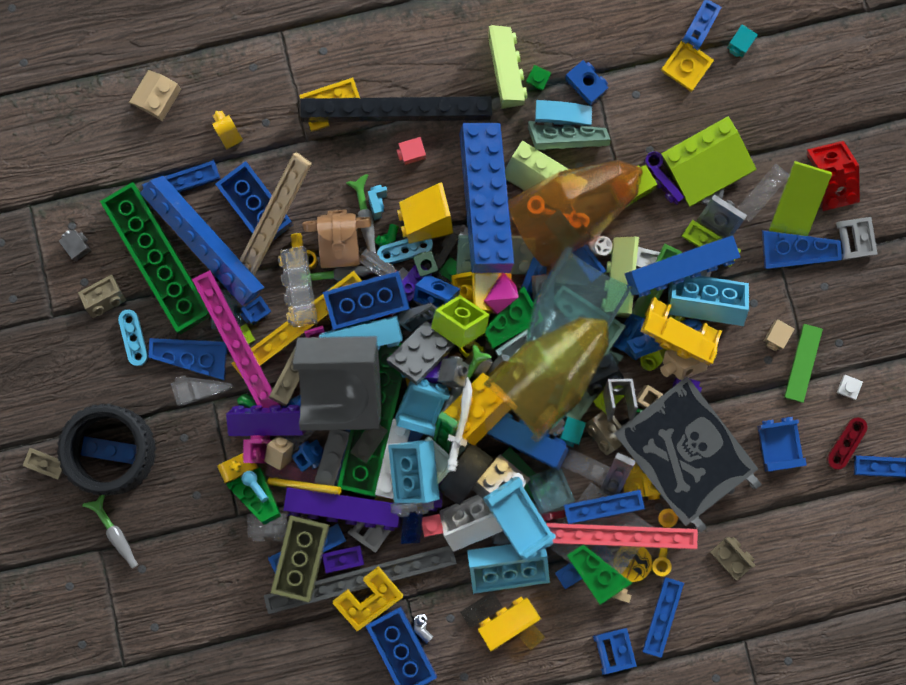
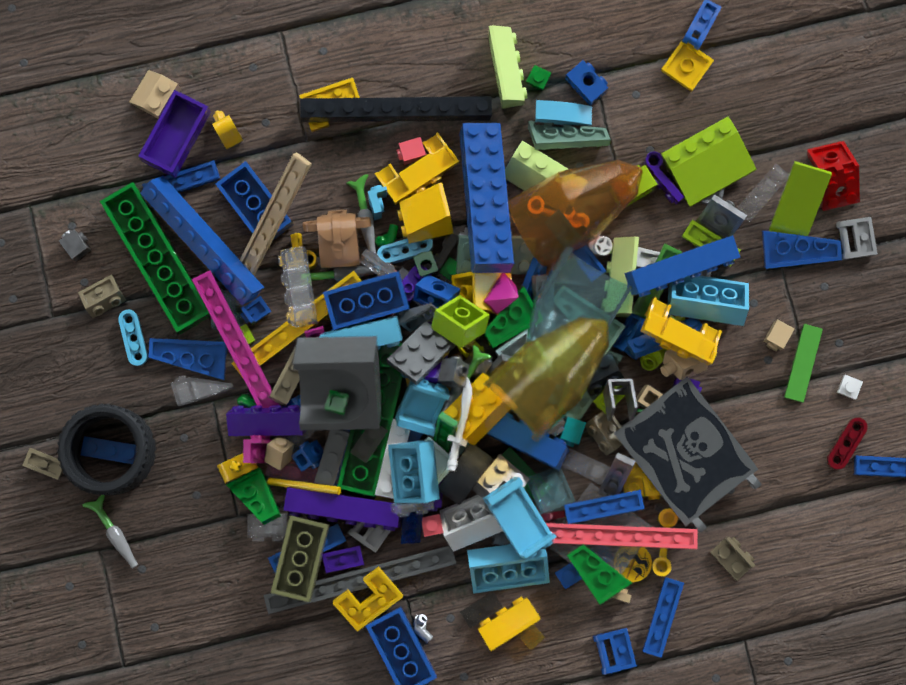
medium azure bar [241,471,268,502] -> none
teal brick [727,24,758,58] -> none
blue panel [757,417,807,472] -> none
none -> dark purple piece [139,90,211,178]
none -> green plate [324,390,350,415]
none -> yellow bracket [375,133,459,205]

